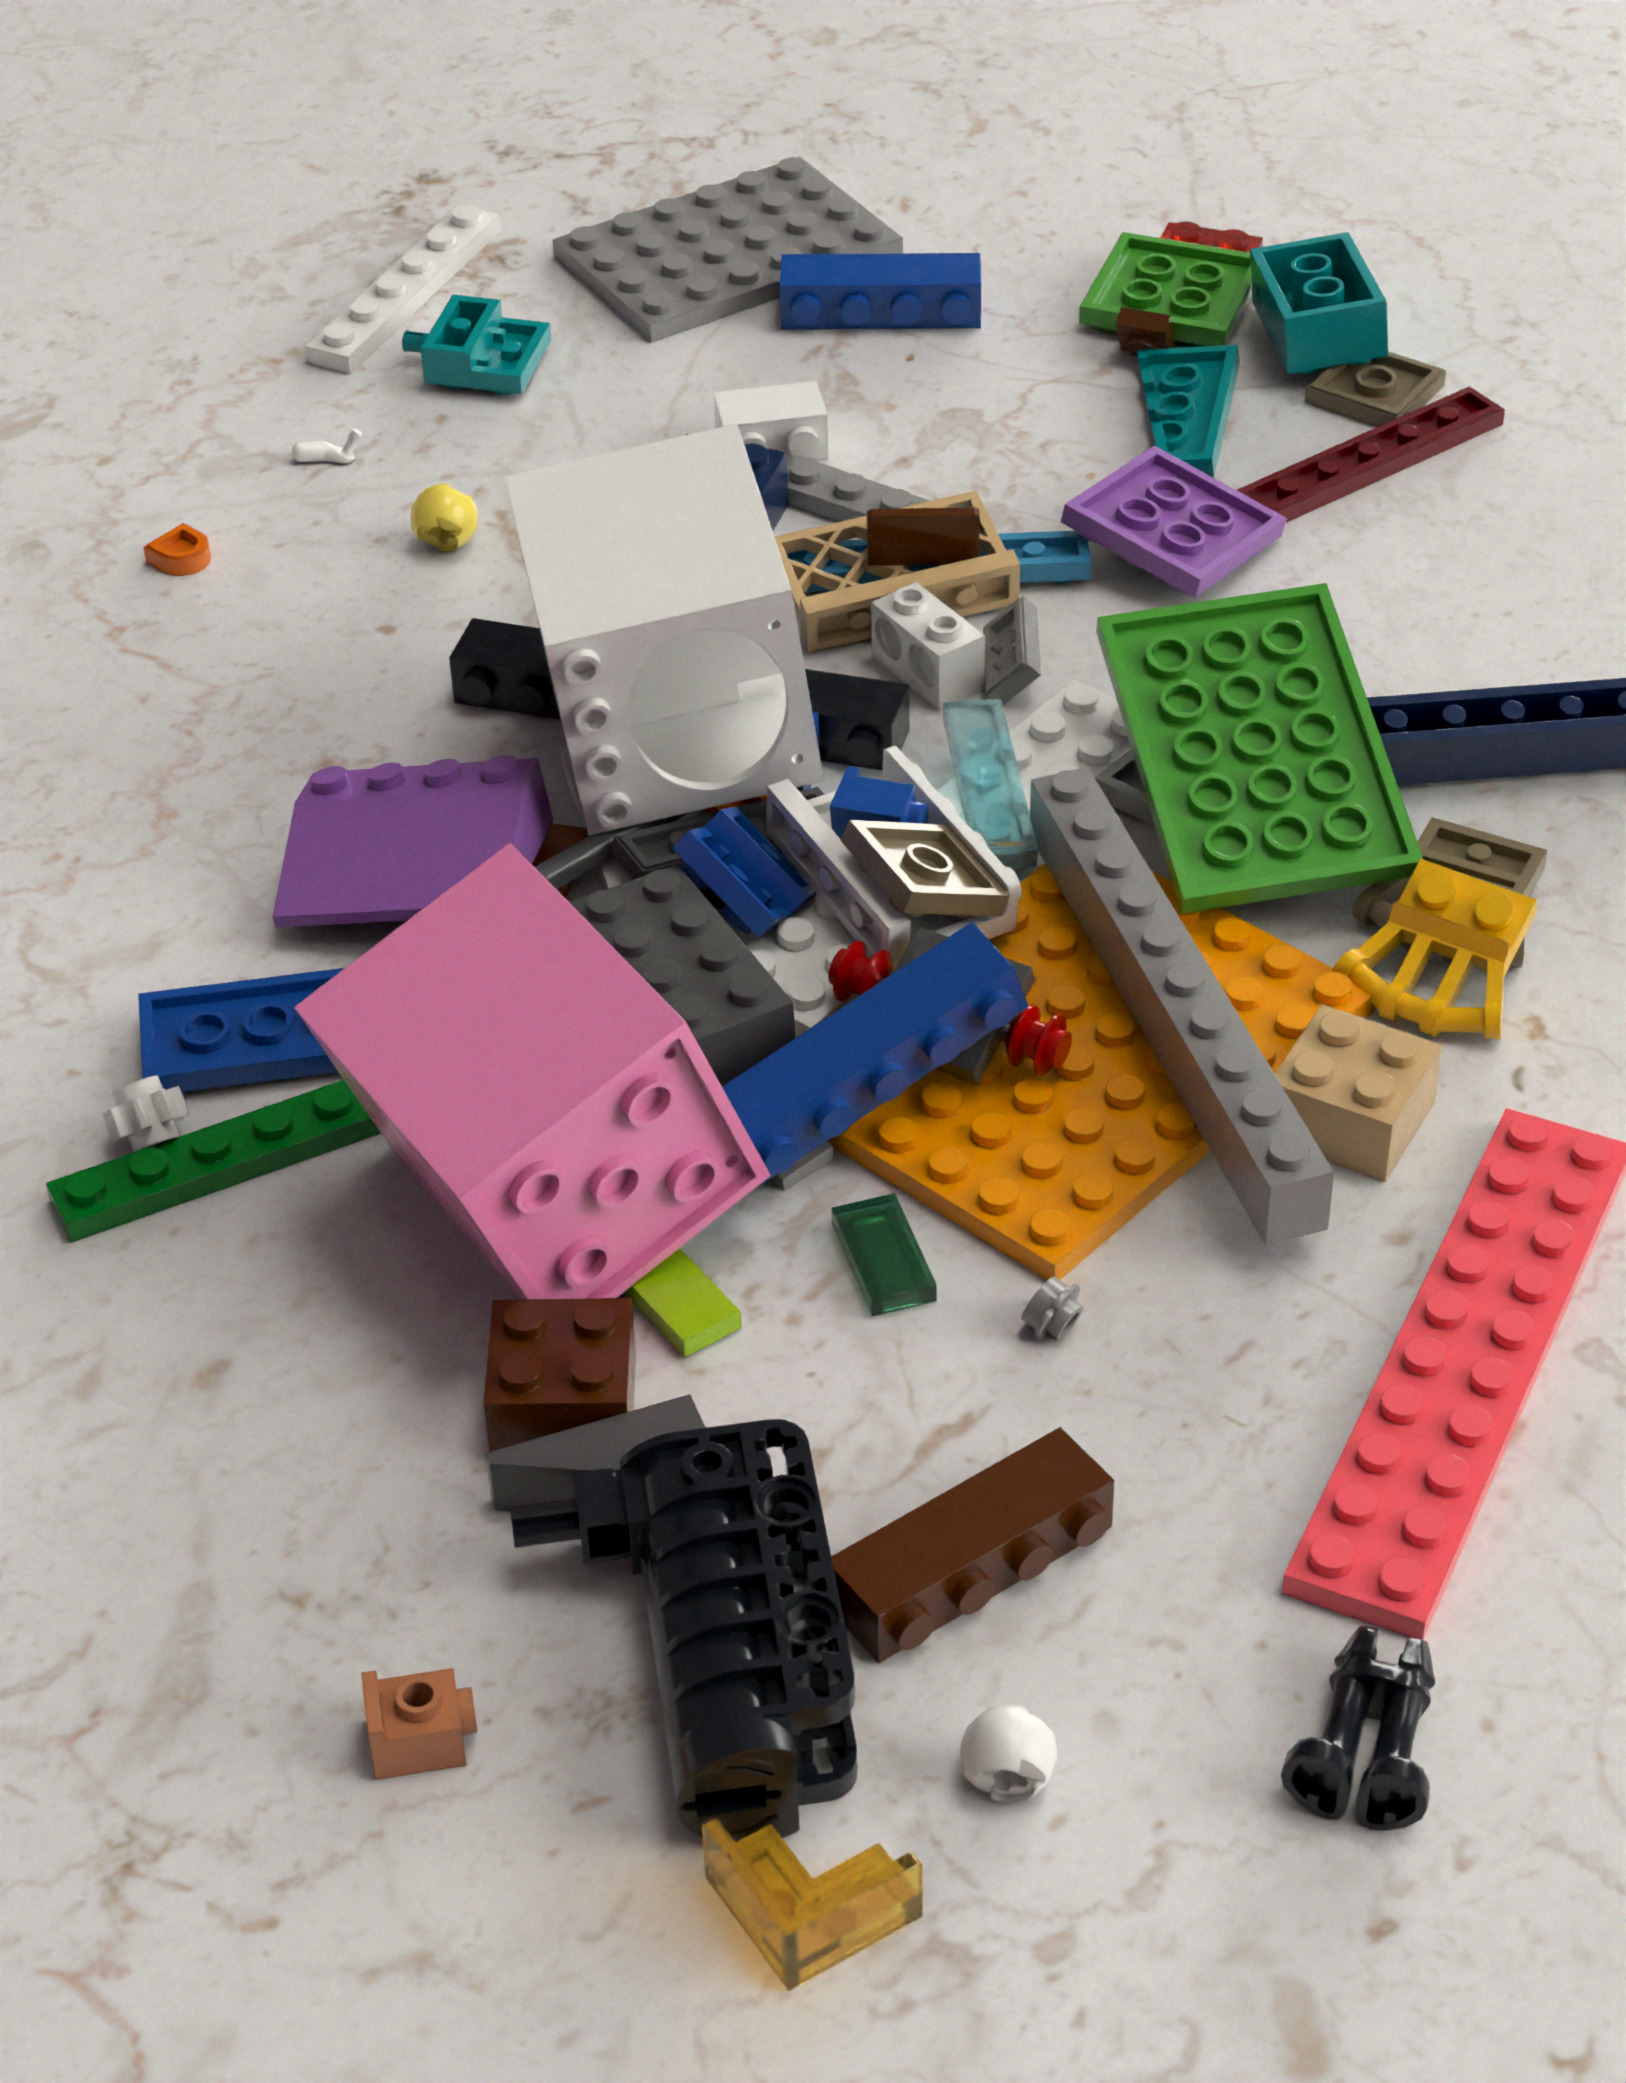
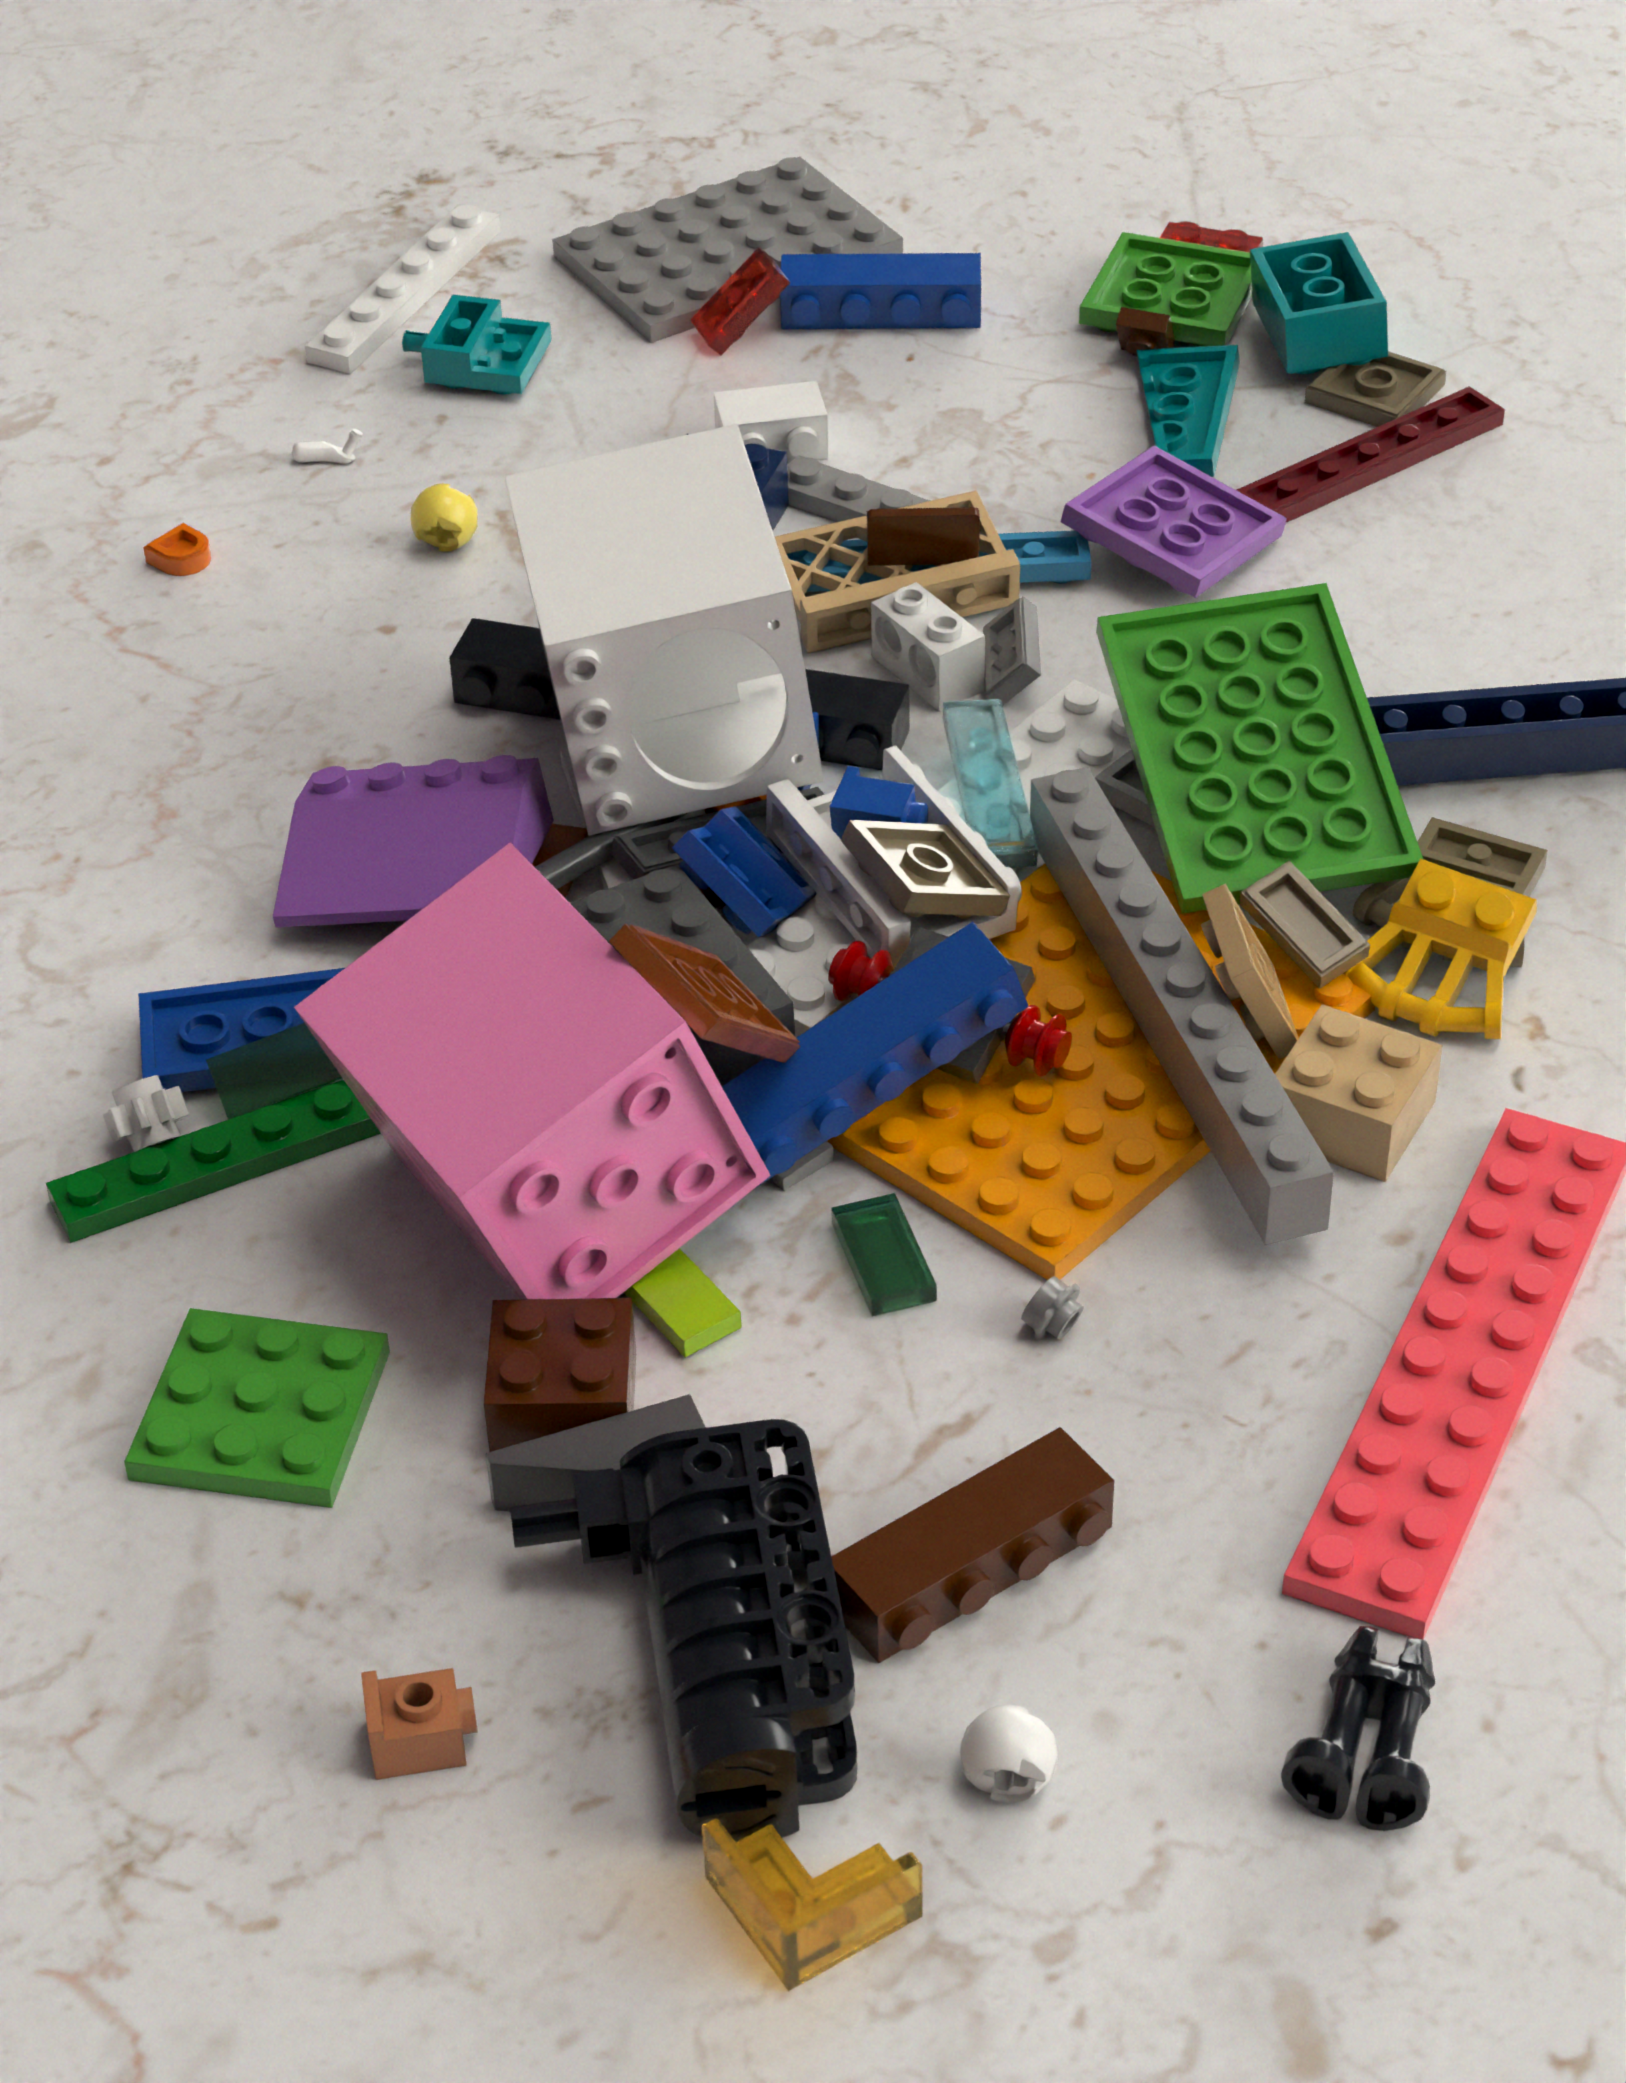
none -> bright green plate [124,1308,390,1508]
none -> clear green tile [206,1023,343,1119]
none -> dark orange tile [609,924,800,1063]
none -> clear red plate [690,247,791,355]
none -> tan plate [1201,883,1299,1060]
none -> dark tan tile [1239,860,1370,989]

